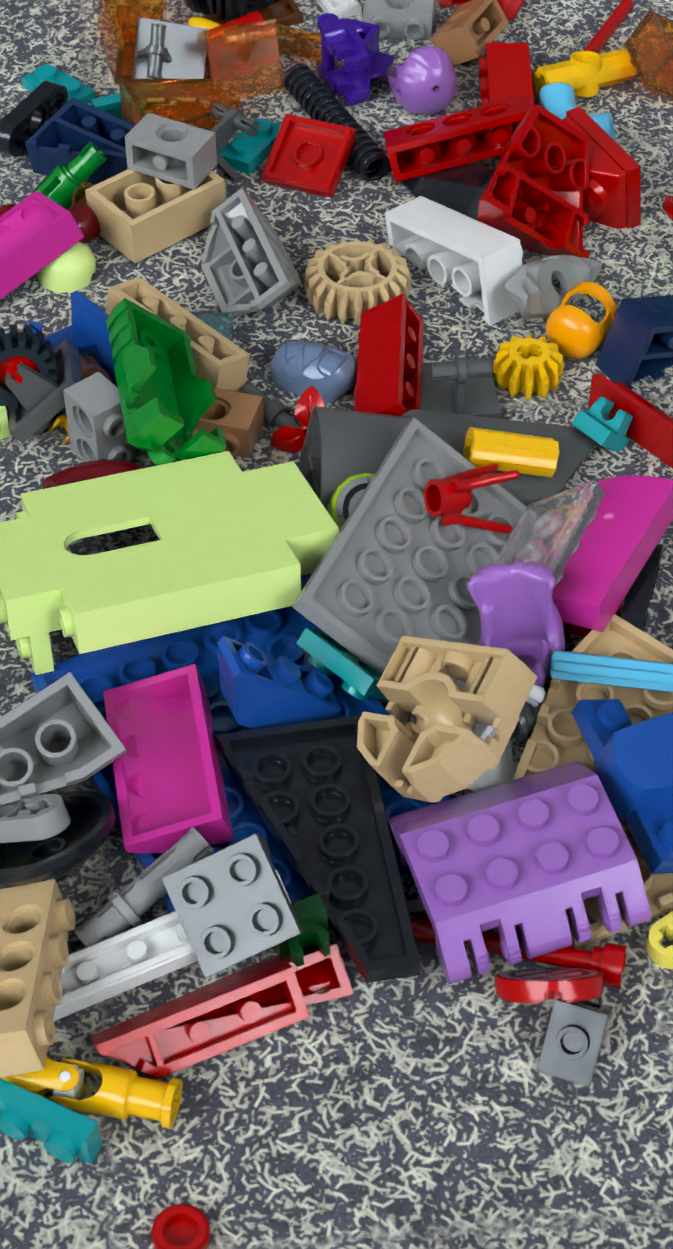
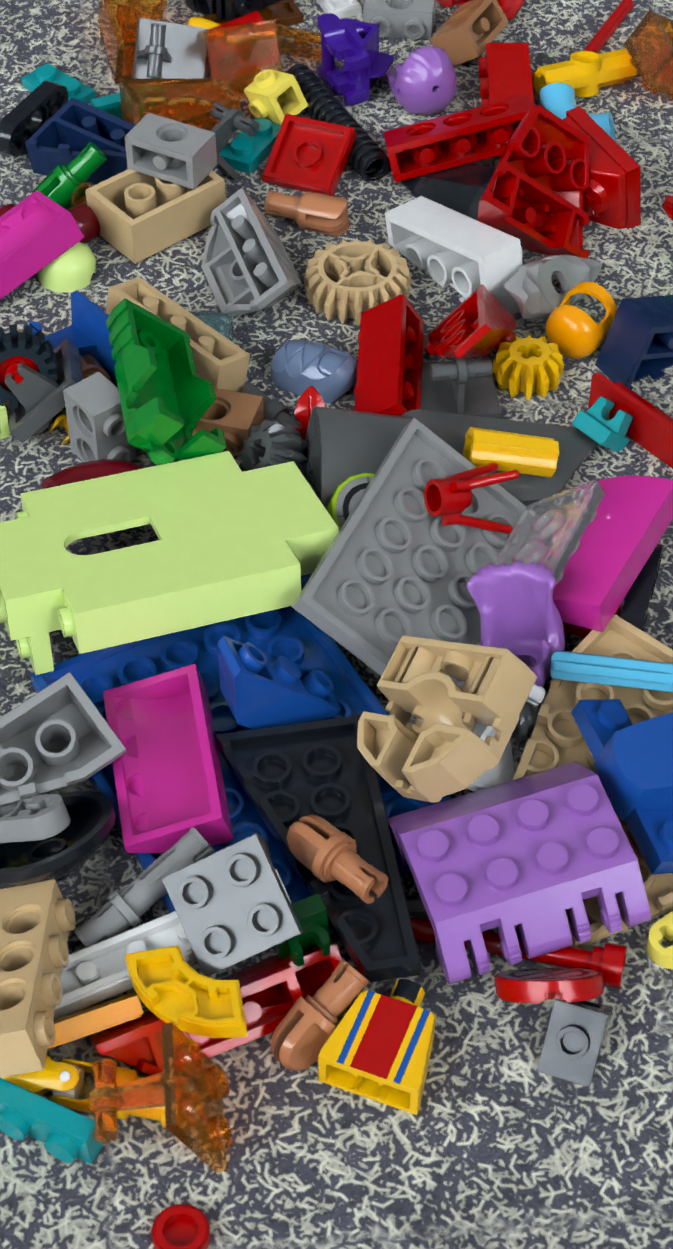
teal plate [296,627,388,701] -> none
none -> light orange tile [48,993,144,1049]
none -> clear orange plate [88,1022,232,1172]
none -> yellow tile [125,945,248,1038]
none -> dark grey gear [236,419,308,473]
none -> light yellow brick [244,69,309,125]
none -> nougat arm [264,190,350,237]
none -> nougat arm [270,959,370,1071]
none -> nougat arm [286,814,388,904]
none -> torso [318,979,435,1115]
none -> red wedge [423,284,517,359]

